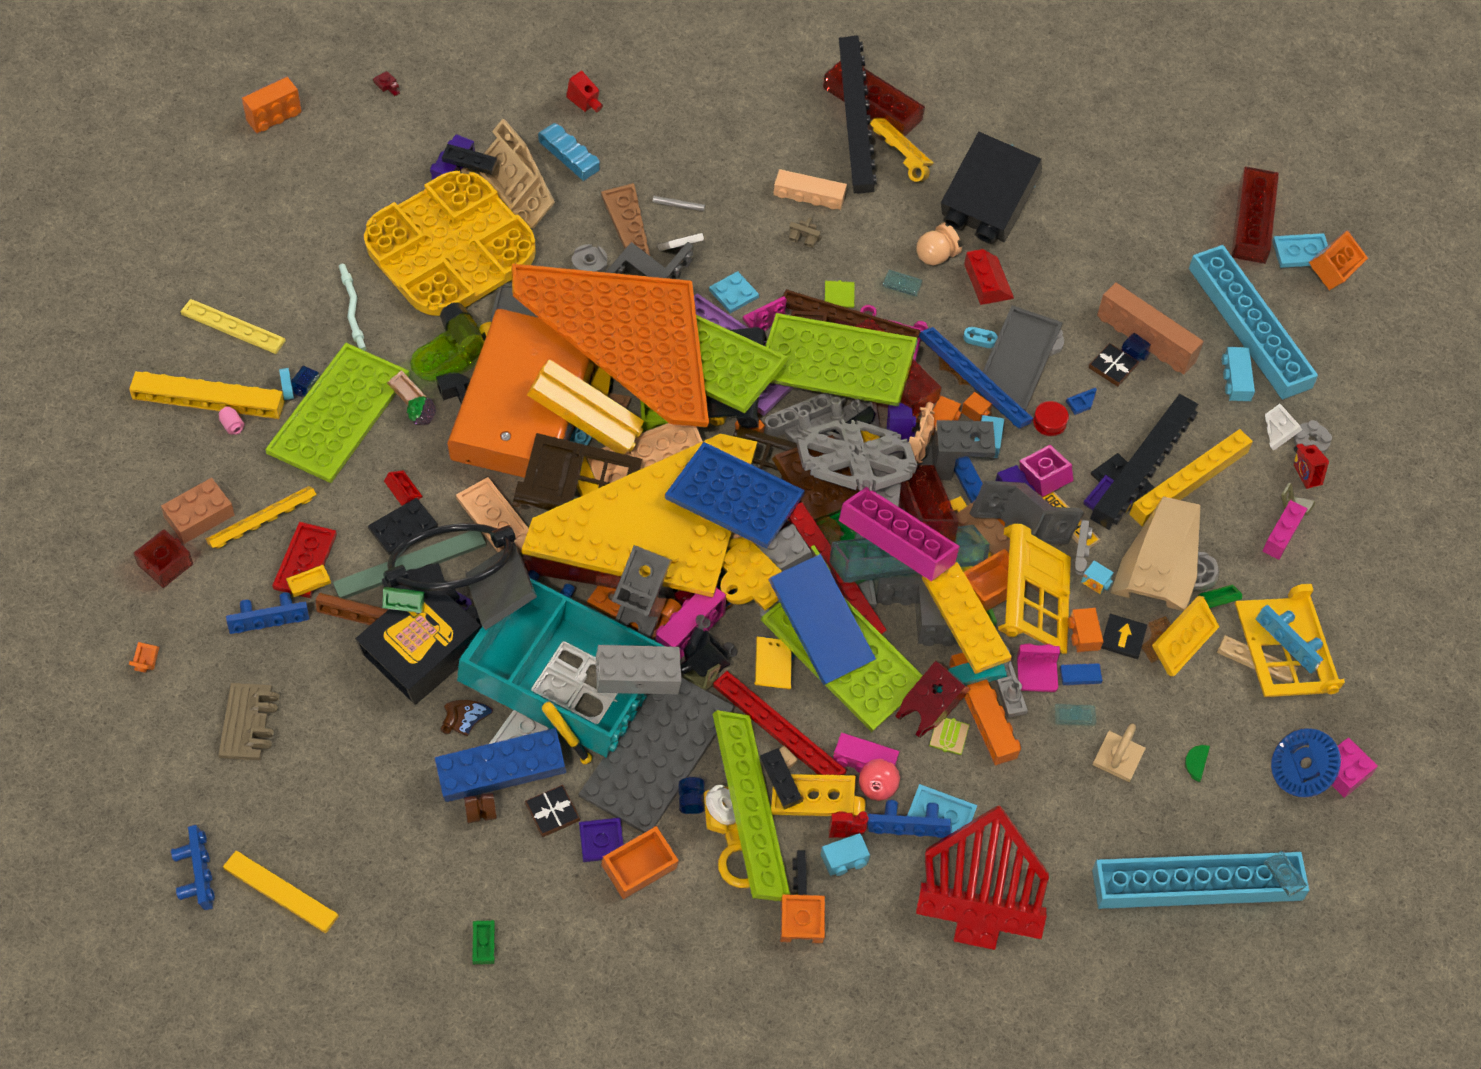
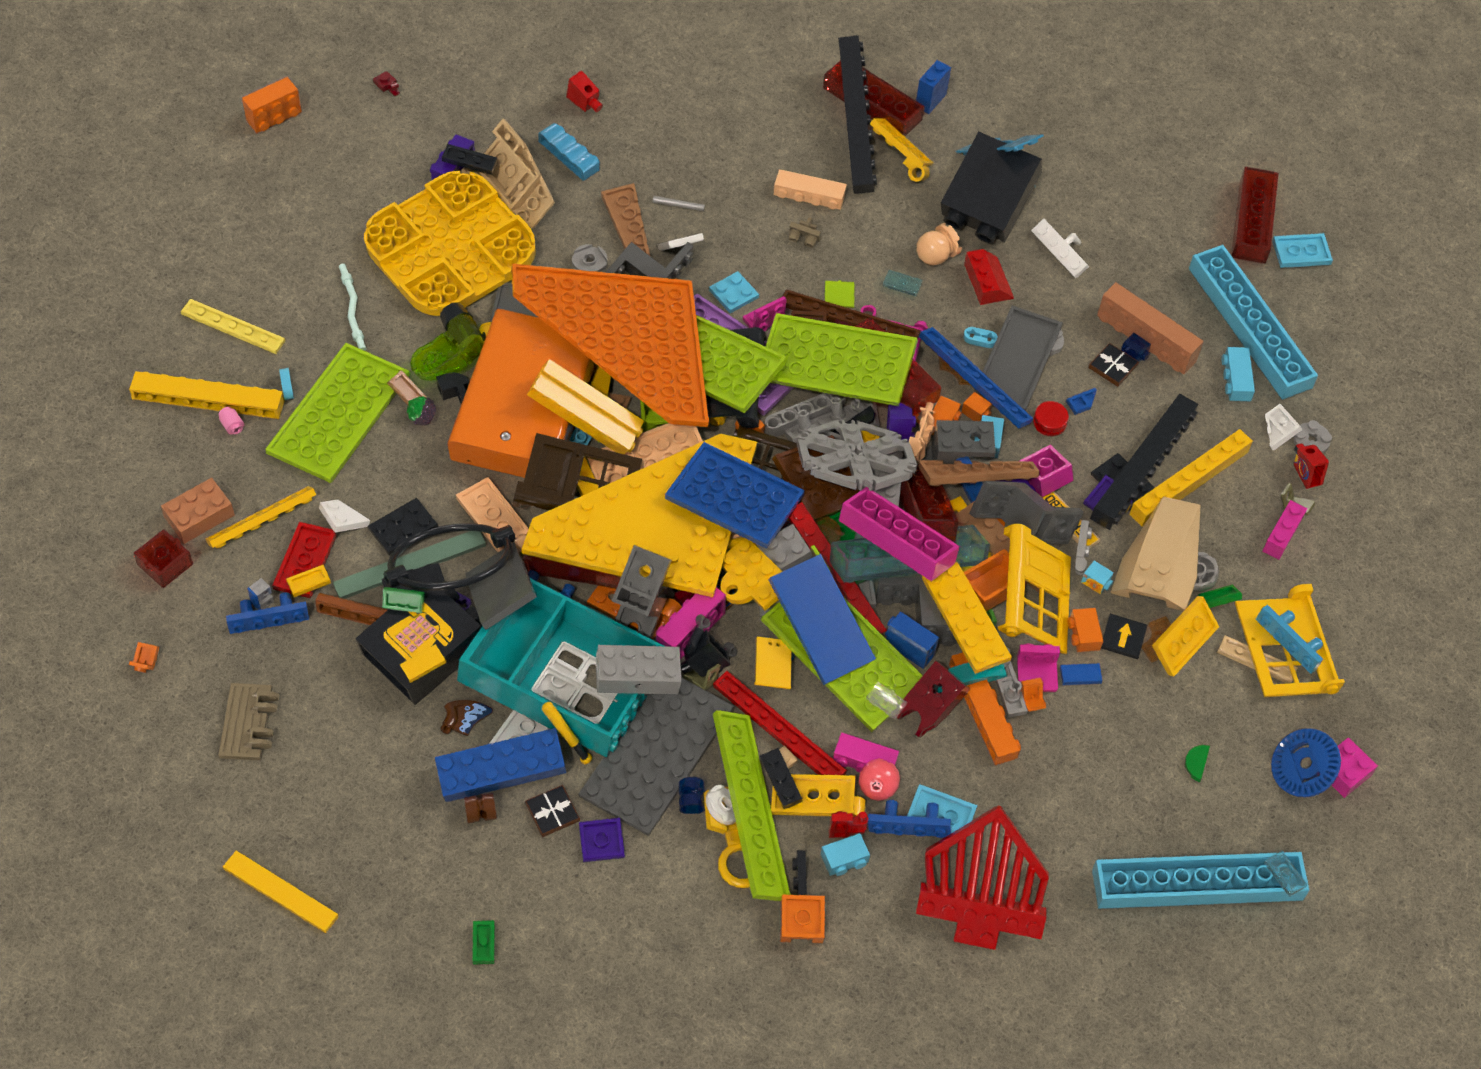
blue plate [171,825,215,910] -> none
clear blue brick [291,365,320,397] -> none
red slope [384,470,423,506] -> none
orange piece [601,826,679,899] -> none
piece [929,718,970,755] -> none
clear light blue plate [1055,704,1096,726] -> none
tan tile [1093,723,1146,782] -> none
orange slope [1308,230,1368,290] -> none
none -> flat silver piece [247,578,274,610]
none -> white wing [319,500,370,533]
none -> yellow tile [400,644,446,683]
none -> clear hips [866,682,907,719]
none -> blue brick [885,611,939,669]
none -> blue brick [915,60,951,114]
none -> medium nougat wing [918,460,1039,486]
none -> dark azure hinge [956,134,1044,155]
none -> orange bracket [1021,678,1046,712]
none -> white plate [1031,219,1089,278]

